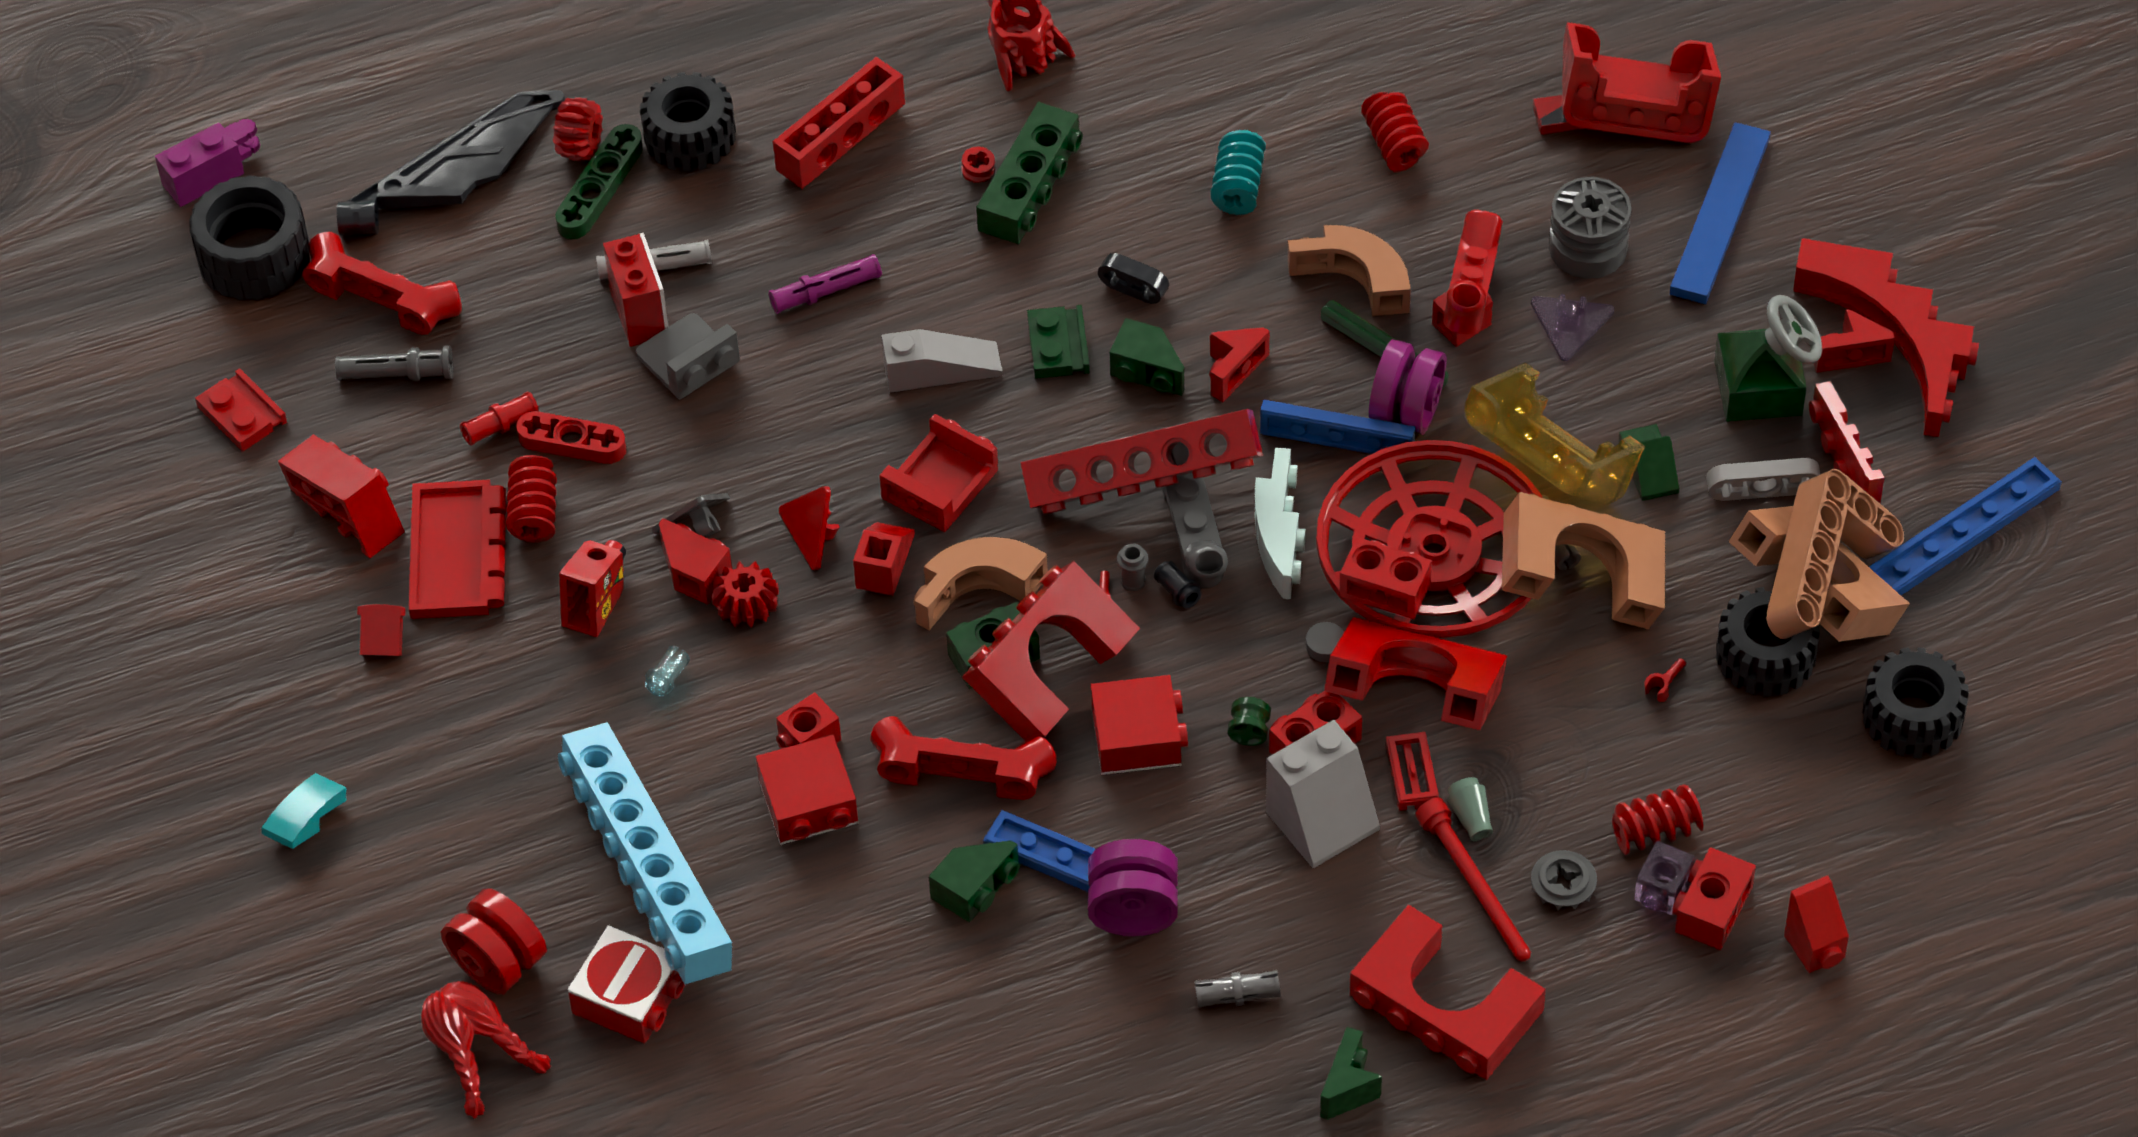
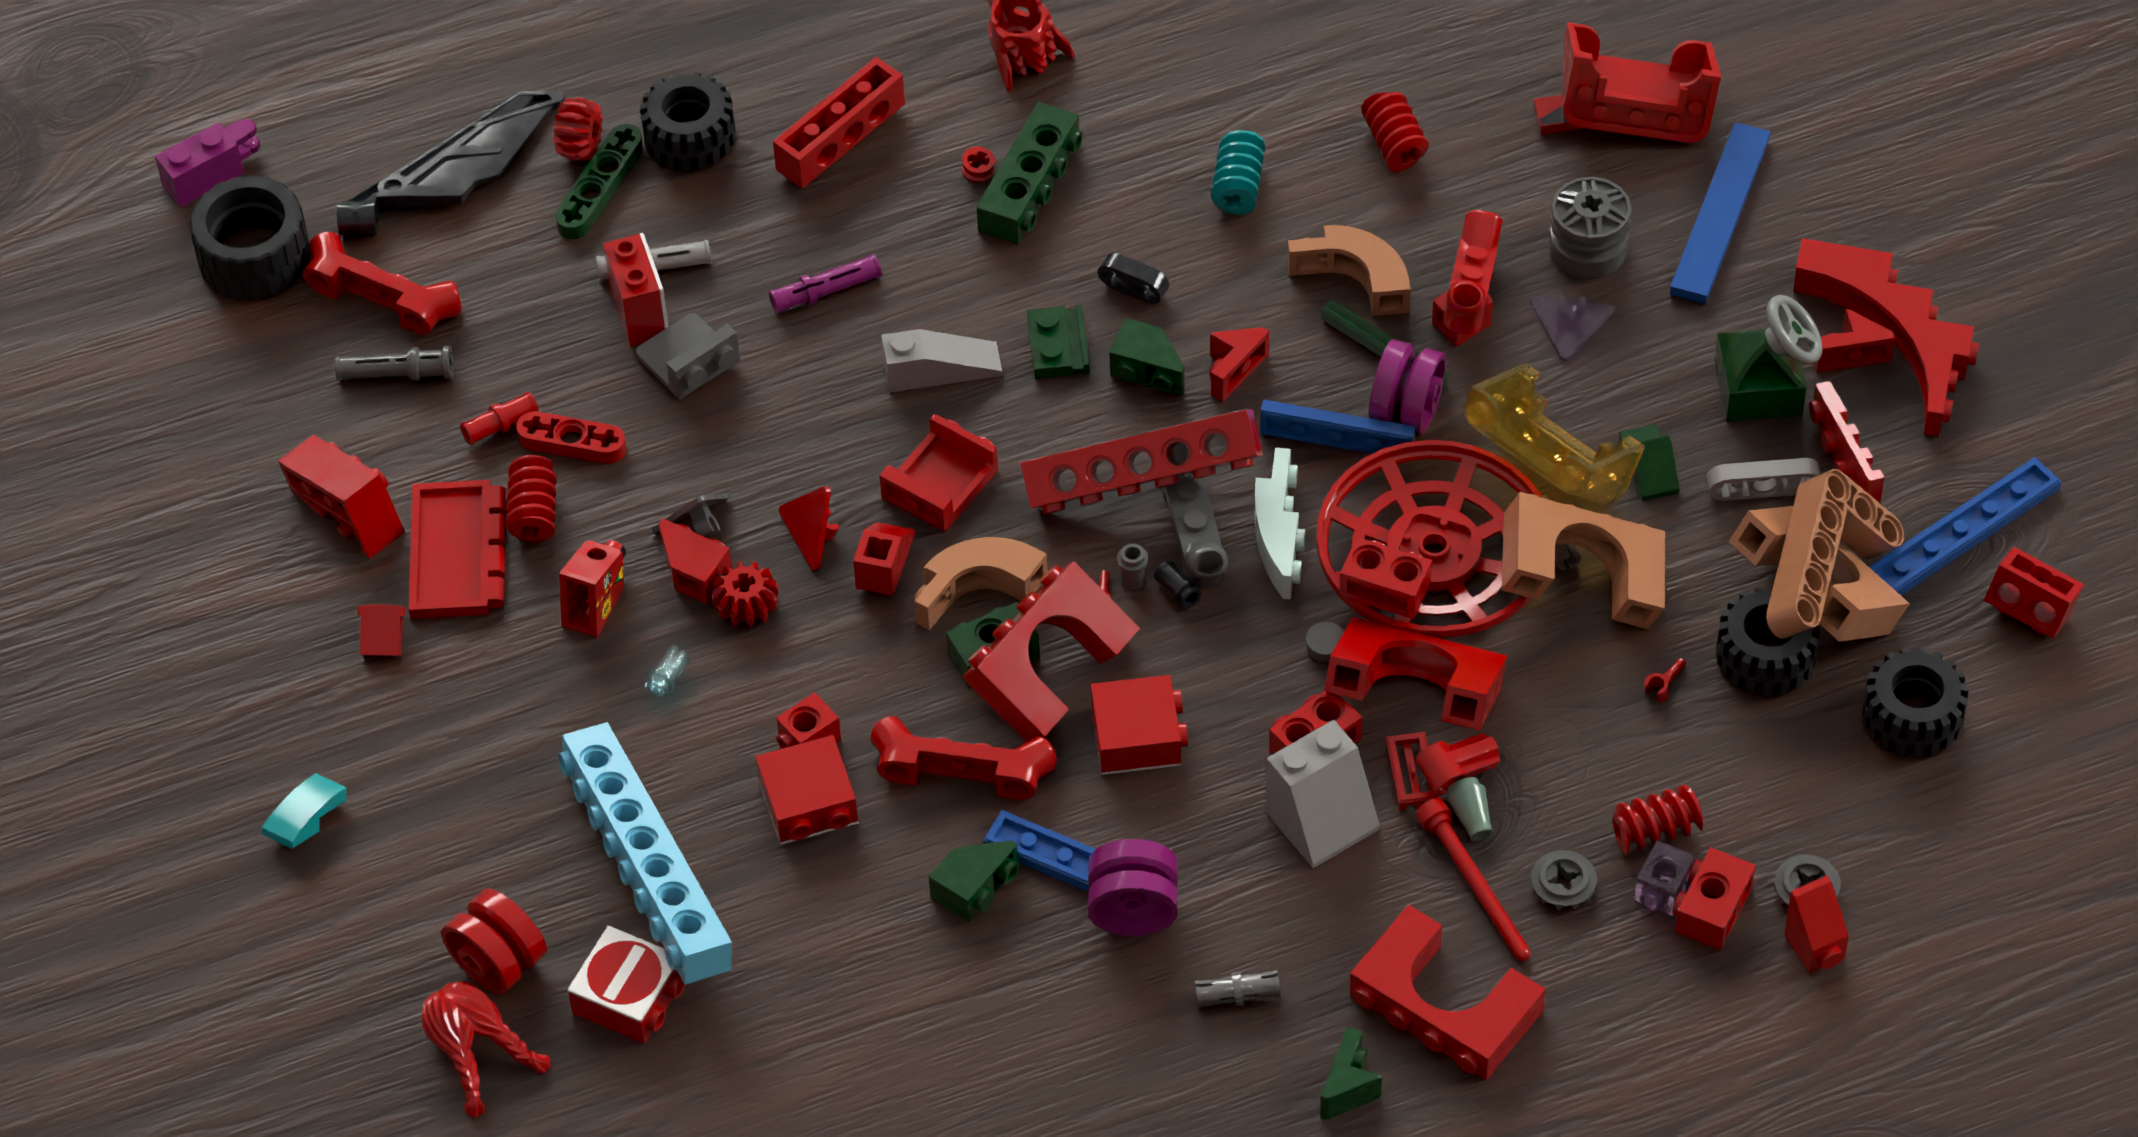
red plate [195,368,287,452] -> none
dark green wheel [1227,697,1271,746] -> none
none -> red piece [1415,733,1500,795]
none -> dark grey gear [1774,855,1841,905]
none -> red brick [1983,547,2084,639]

